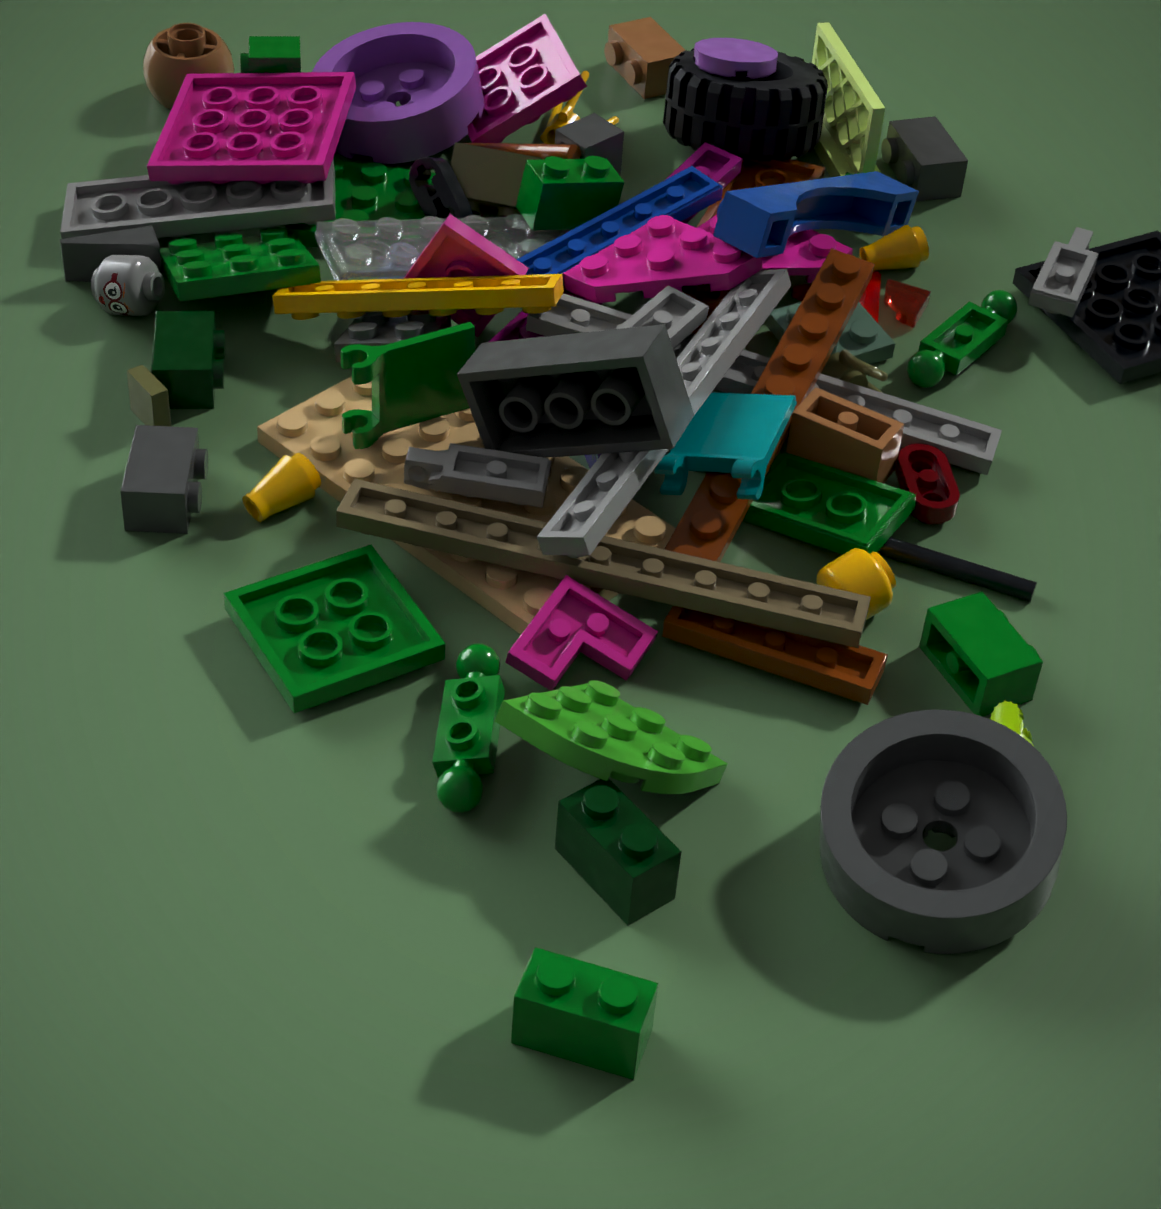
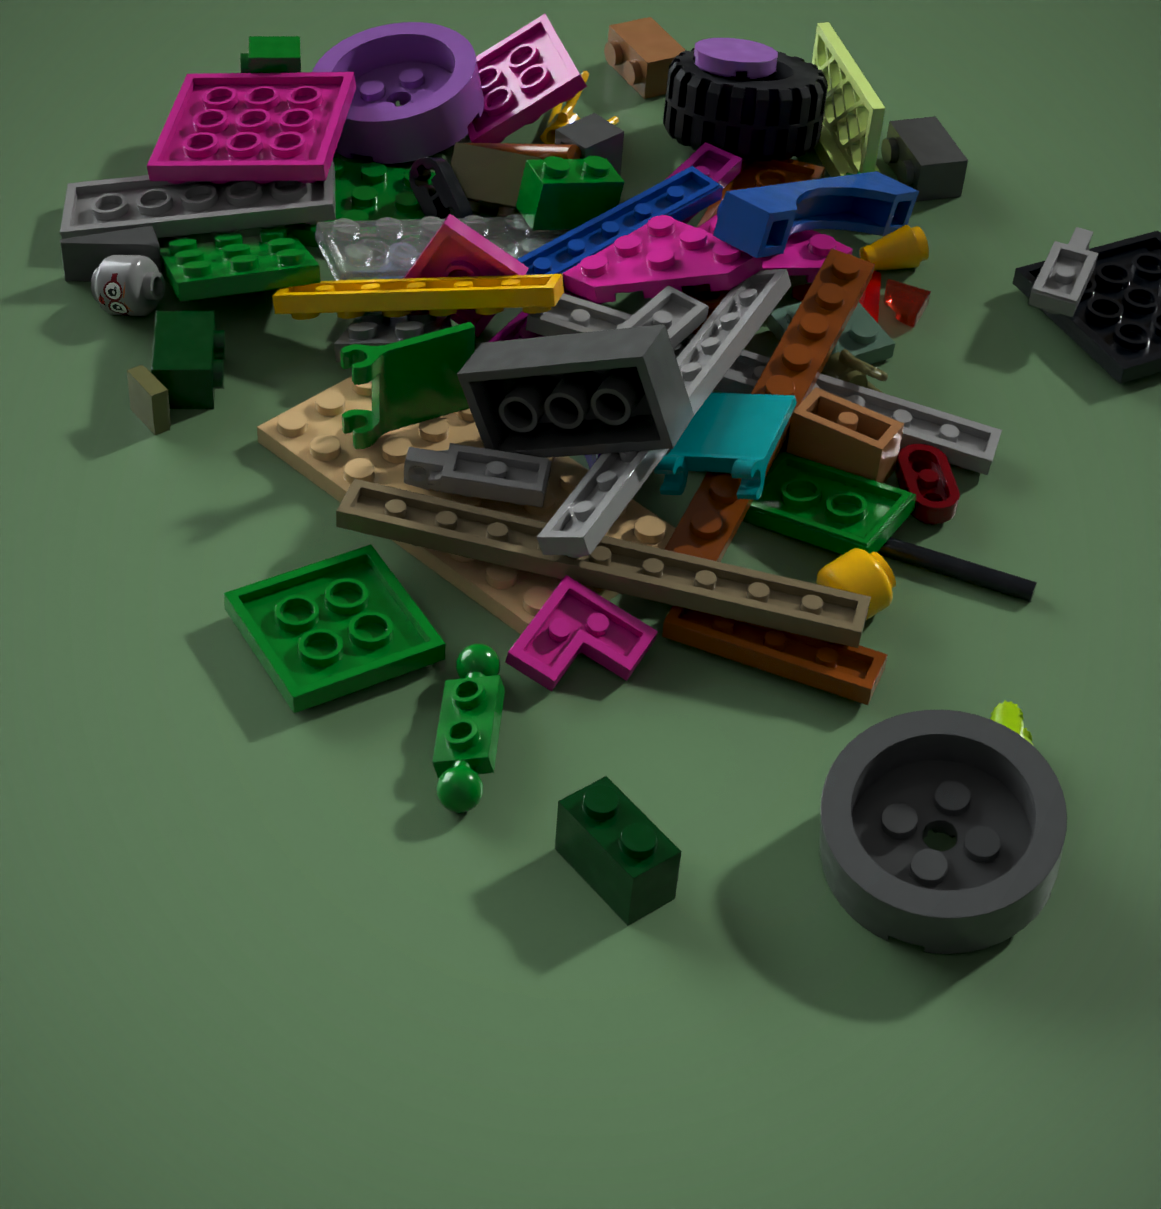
dark grey brick [120,425,208,534] -> none
medium nougat wheel [143,23,234,109] -> none
yellow cone [242,453,321,522] -> none
bright green plate [495,680,728,794] -> none
green brick [511,947,658,1080] -> none
green plate [907,290,1017,388] -> none
green brick [919,591,1043,717] -> none

